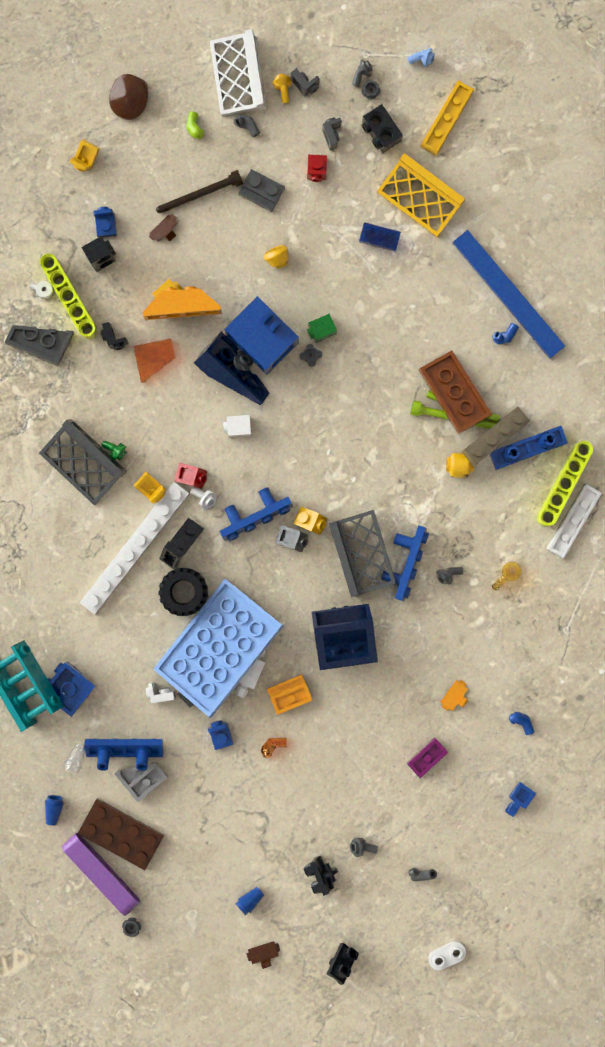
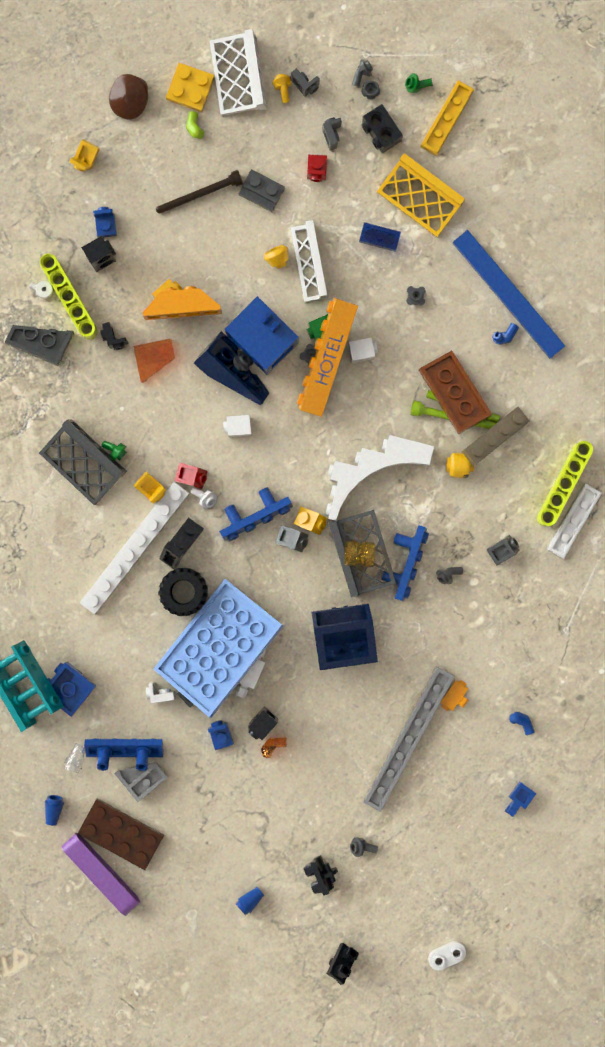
dark grey plate [122,917,141,937] -> none
reddish brown piece [149,214,177,242] -> none
dark grey arm [234,115,260,137] -> none
reddish brown piece [246,941,280,969] -> none
light orange plate [267,674,313,715] -> none
light blue plate [407,48,435,67] -> none
magenta plate [407,737,448,778] -> none
dark grey arm [408,867,437,882] -> none
blue plate [489,426,568,470] -> none
clear yellow plate [492,561,522,591] -> none
none -> yellow plate [166,62,215,113]
none -> black brick [248,706,278,740]
none -> white fence [290,220,327,303]
none -> light orange brick [296,298,358,417]
none -> white arch [325,435,434,521]
none -> clear yellow wheel [344,541,375,567]
none -> white brick [348,338,378,363]
none -> light grey plate [363,667,455,812]
none -> green plate [405,73,433,93]
none -> dark grey plate [406,286,426,306]
none -> dark grey bracket [487,535,520,566]

